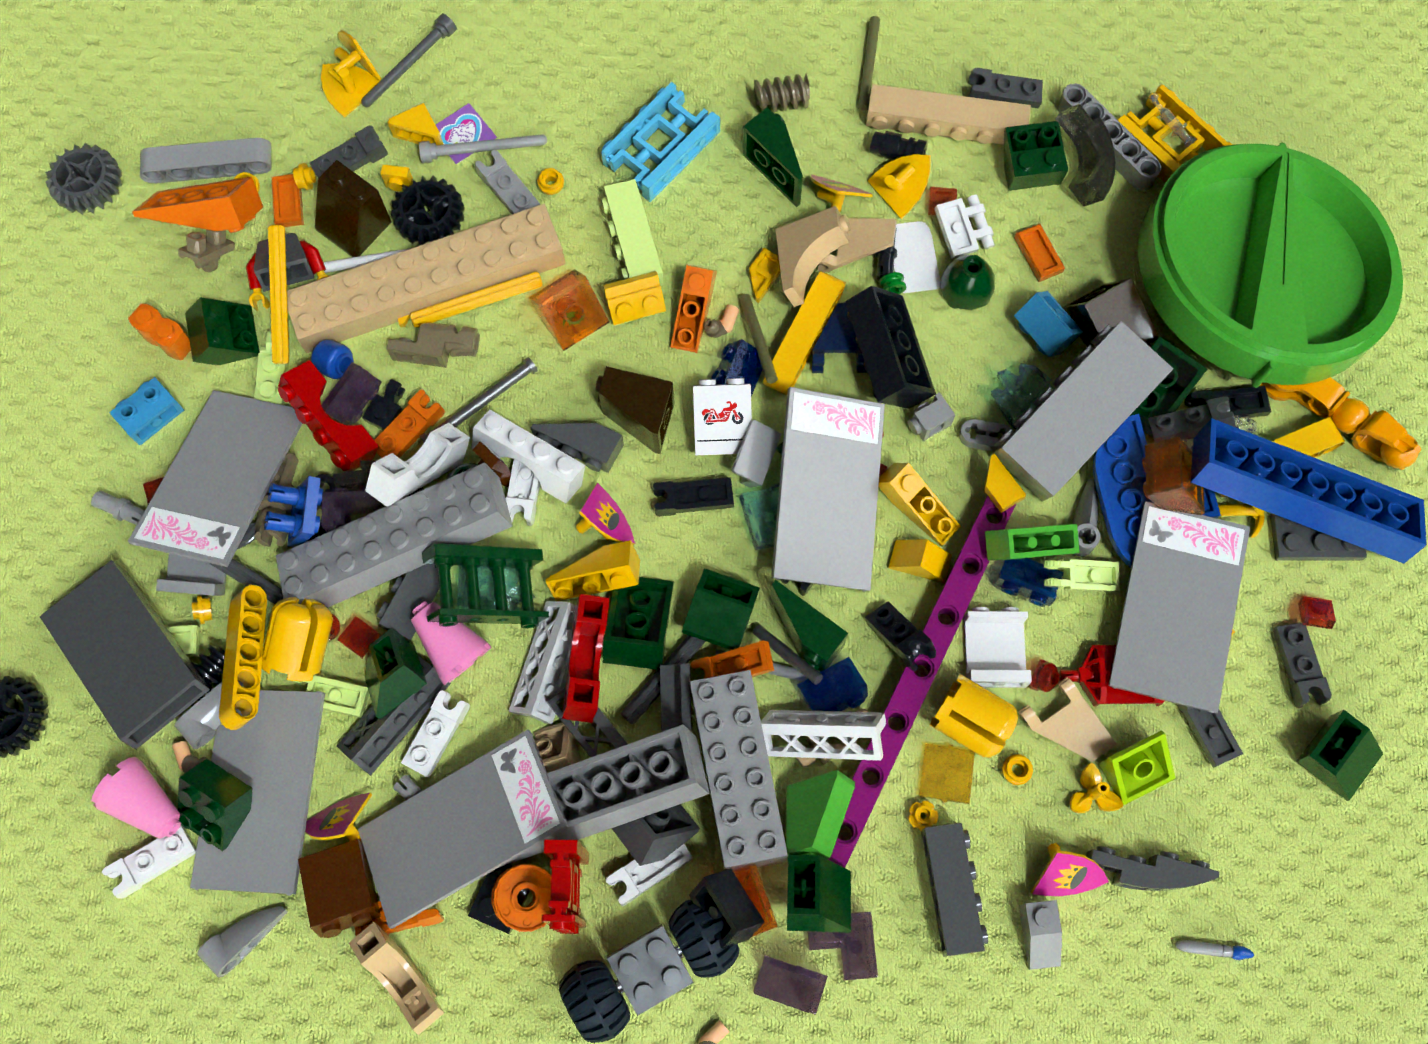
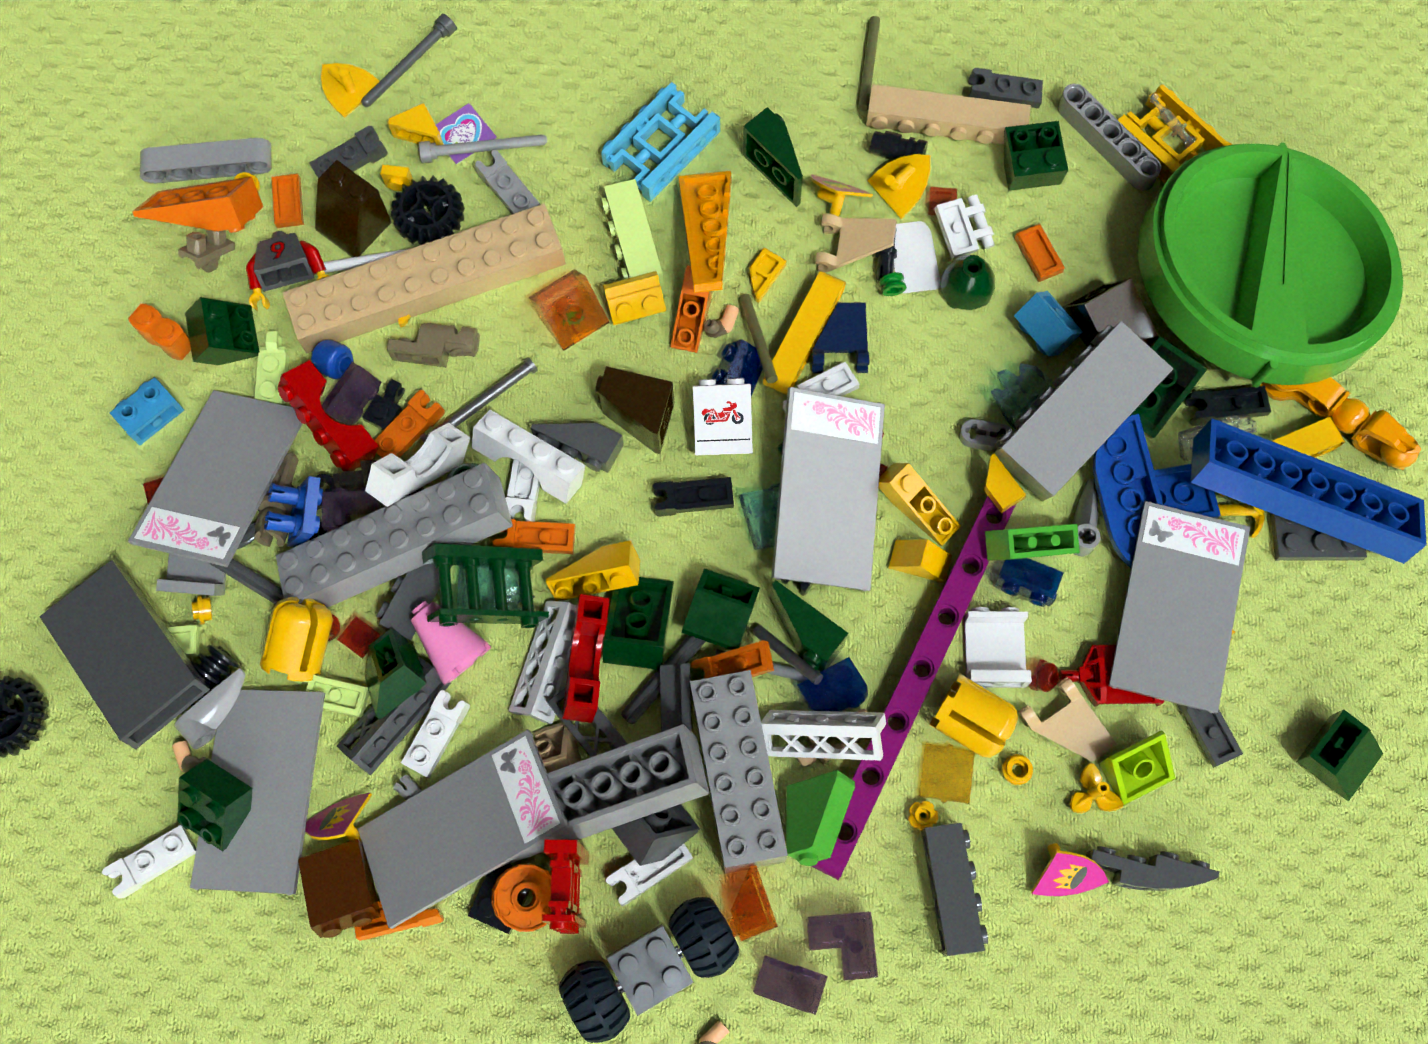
dark grey gear [45,143,122,215] -> none
light grey pin [91,490,145,525] -> none
bright pink cone [91,757,181,839] -> none
light grey piece [197,906,288,978] -> none
yellow beam [219,585,267,730] -> none
yellow axle [268,225,289,364] -> none
yellow plate [293,163,316,190] -> none
yellow shield [332,30,381,81] -> none
tan arch [349,922,444,1035] -> none
yellow axle [410,271,542,328] -> none
reddish brown slope [473,442,511,487] -> none
yellow plate [537,168,564,195] -> none
dark pink shield [576,483,635,545] -> none
black brick [689,869,765,949] -> none
light grey panel [732,420,781,488] -> none
dark tan piece [754,73,810,112] -> none
tan arch [775,206,851,307] -> none
dark green slope [787,854,851,933] -> none
black brick [845,286,936,409] -> none
black plate [865,601,936,671] -> none
light grey brick [908,392,955,441] -> none
light grey slope [1019,900,1062,970] -> none
yellowish green hinge [1044,559,1120,592] -> none
clear smoke arch [1056,104,1116,207] -> none
clear orange slope [1142,436,1205,515] -> none
dark grey plate [1148,396,1236,446] -> none
light grey piece [1175,940,1254,960] -> none
dark grey plate [1273,622,1332,708] -> none
clear red plate [1298,596,1336,629] -> none
none -> orange plate [492,519,576,555]
none -> light orange wing [678,171,732,293]
none -> white hinge [782,362,860,414]

